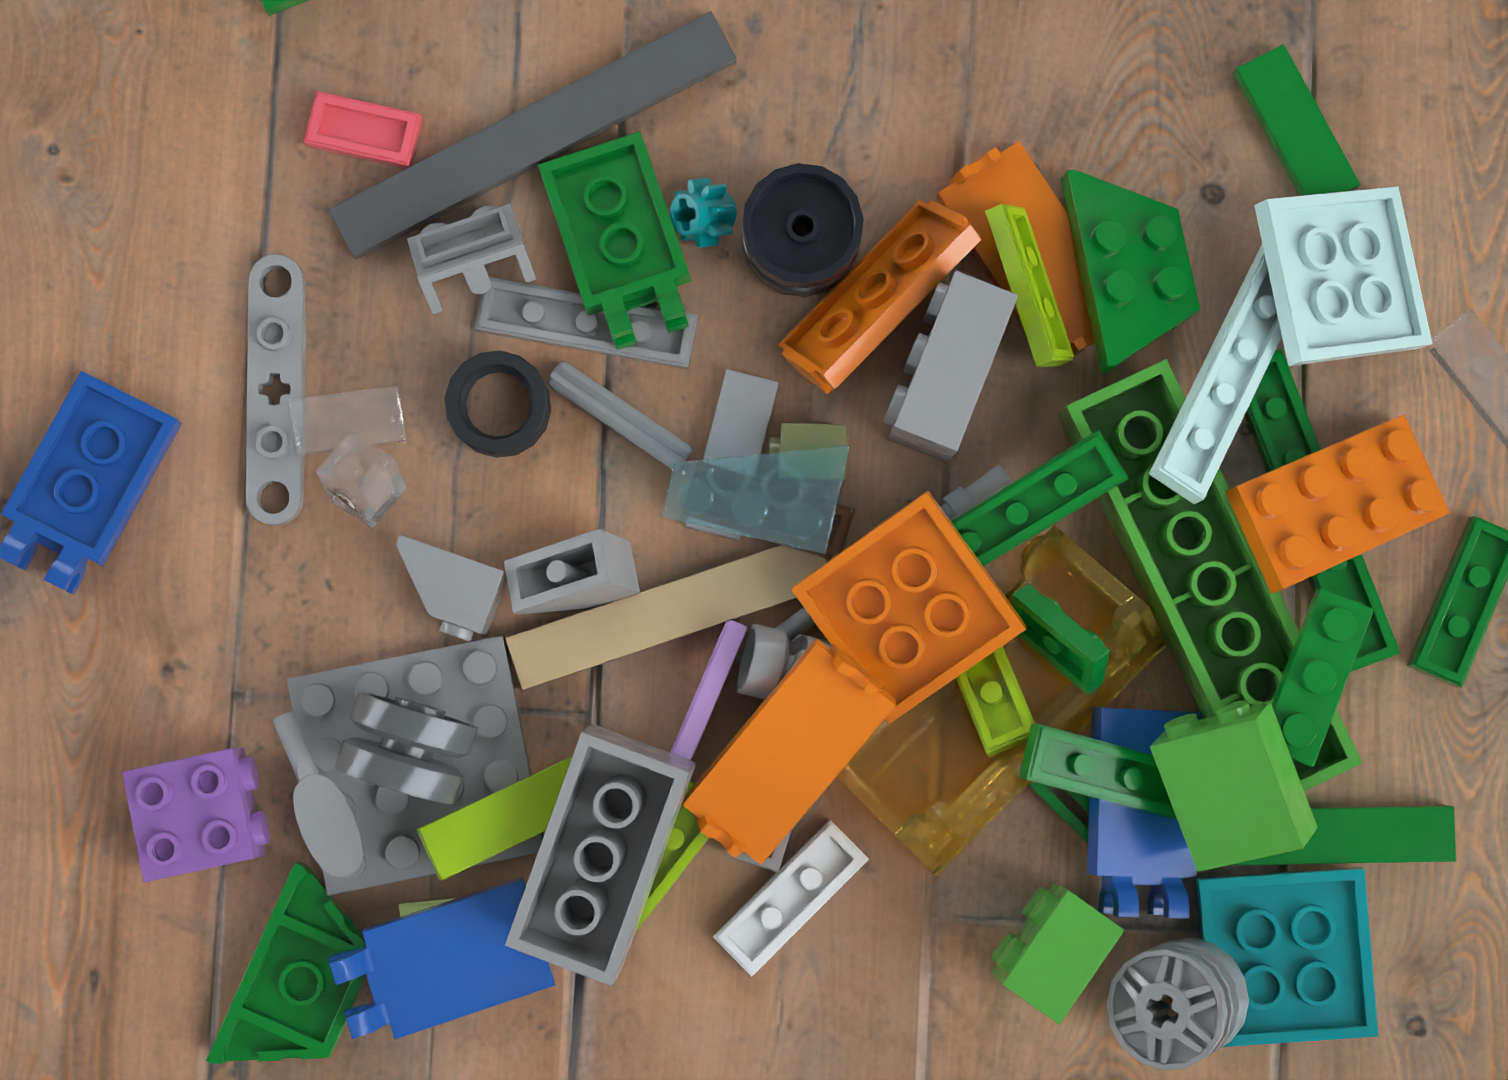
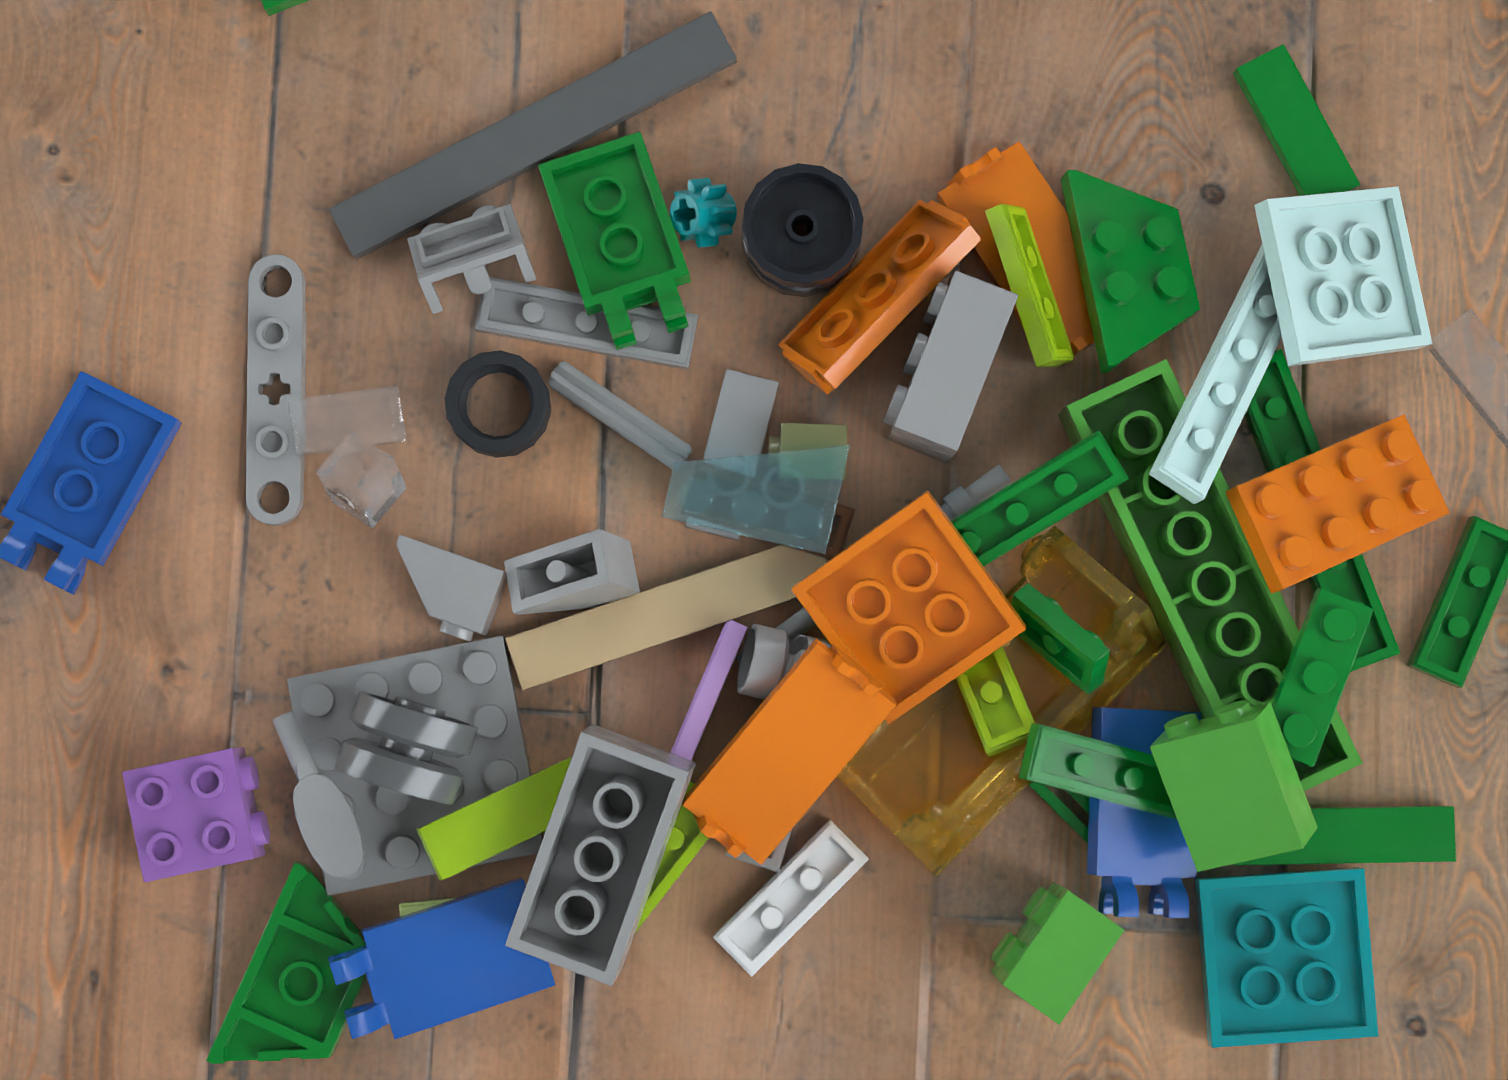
coral tile [304,91,423,169] -> none
light grey wheel [1106,937,1249,1071] -> none

